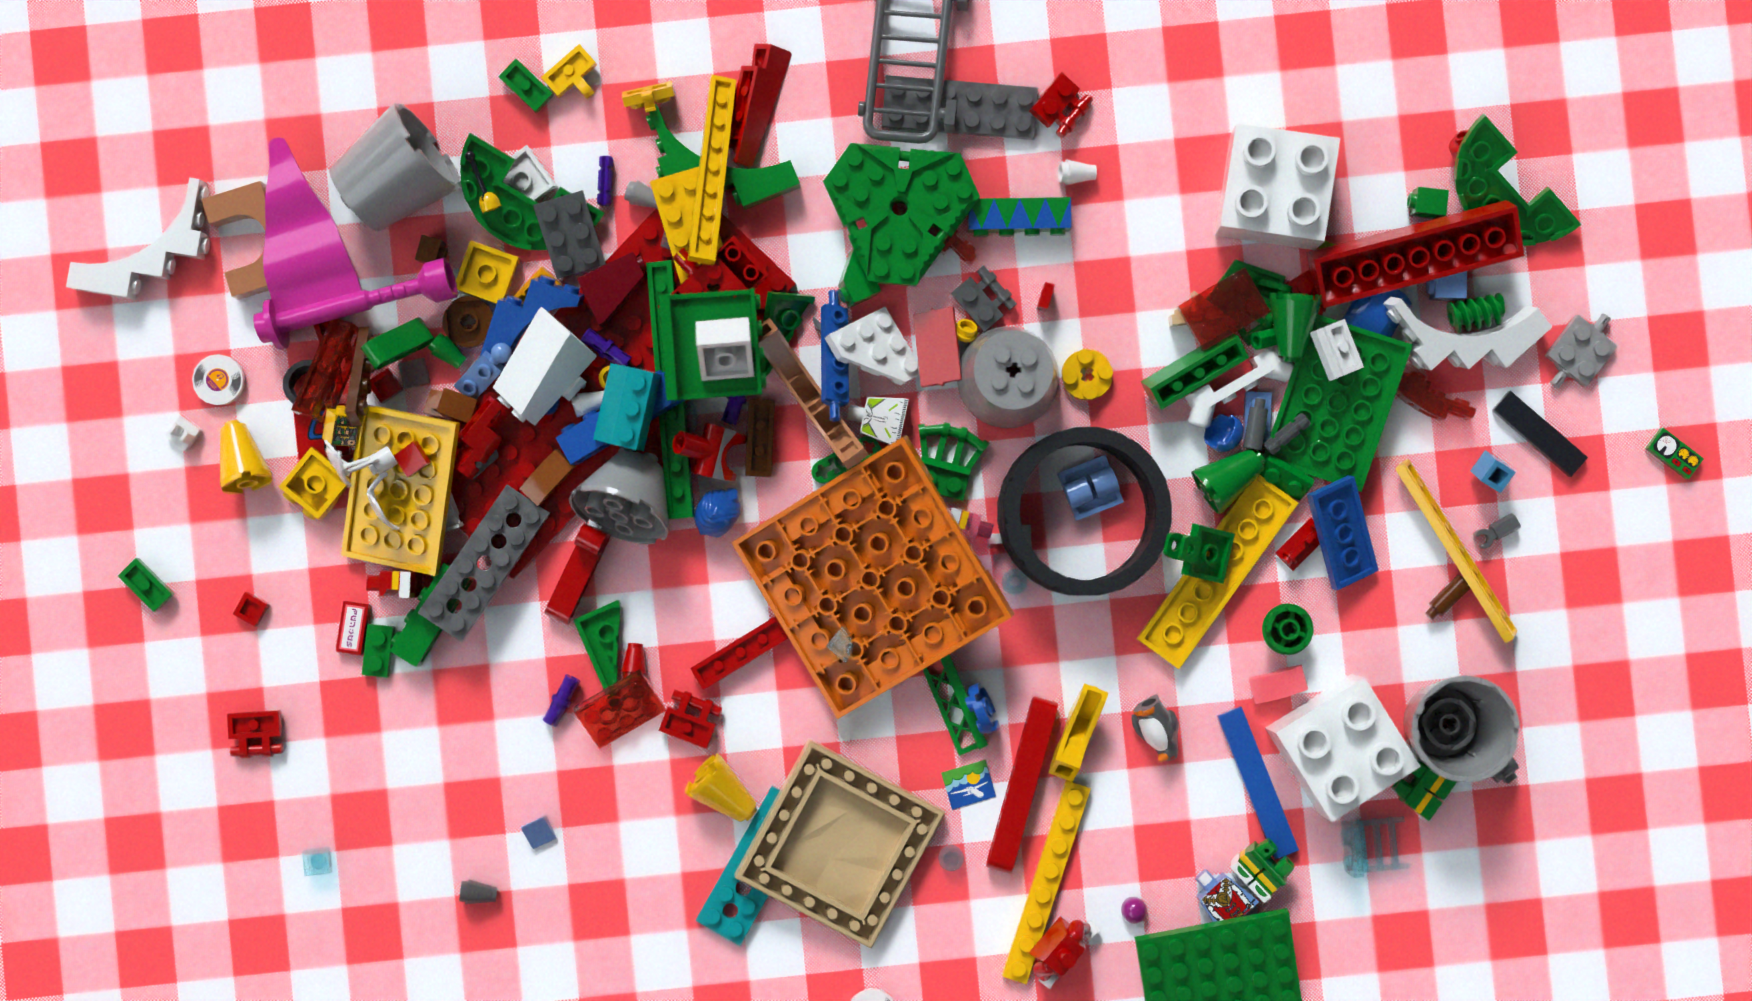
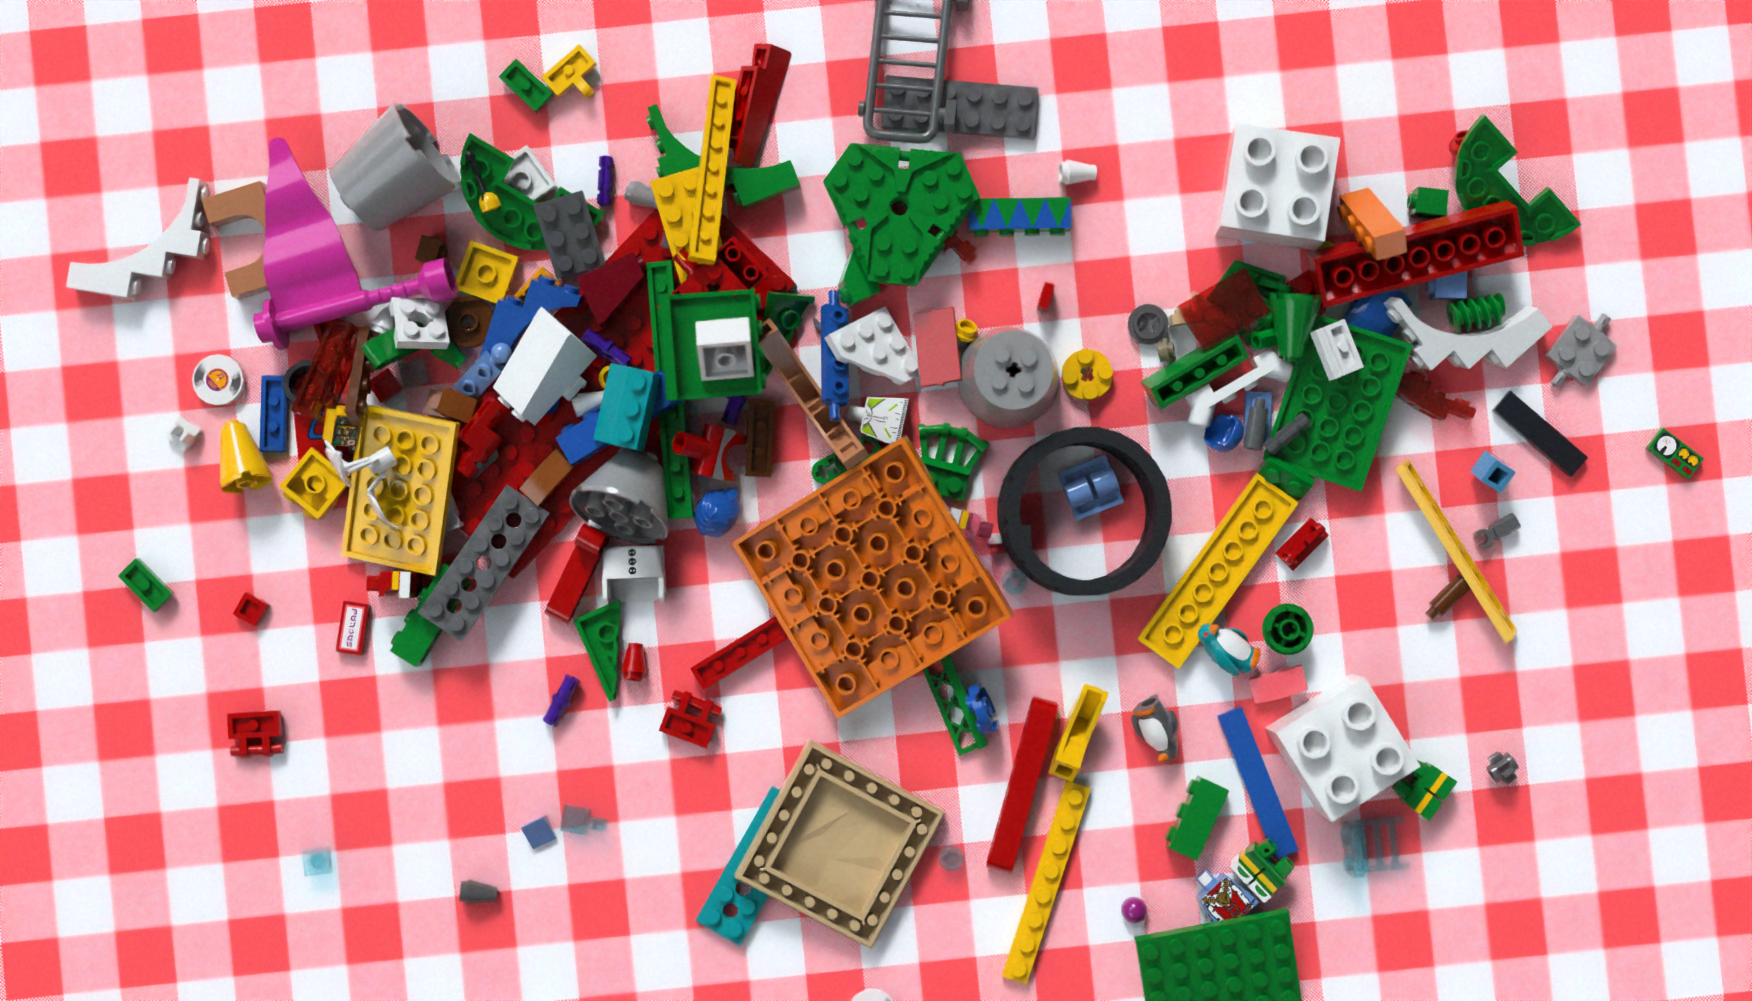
green plate [362,624,395,678] -> none
red tile [394,441,431,478] -> none
clear red plate [573,669,666,749] -> none
yellow plate [622,81,674,113] -> none
yellow cone [684,753,757,822] -> none
clear light blue tile [826,626,853,663] -> none
sticker [941,760,996,810] -> none
dark grey plate [951,265,1017,332] -> none
red plate [1029,72,1093,138] -> none
red torso [1029,916,1101,989] -> none
green plate [1163,523,1235,584] -> none
green cone [1191,449,1266,514] -> none
blue plate [1307,475,1379,591] -> none
light grey cone [1403,675,1520,783] -> none
none -> blue tile [259,375,289,453]
none -> white cone [371,302,395,336]
none -> white brick [389,297,450,349]
none -> clear light blue plate [560,804,607,835]
none -> white piece [602,545,667,604]
none -> dark grey gear [1127,304,1169,345]
none -> dark tan plate [1157,338,1176,363]
none -> green brick [1164,775,1229,861]
none -> animal [1198,624,1261,676]
none -> orange brick [1337,187,1407,261]

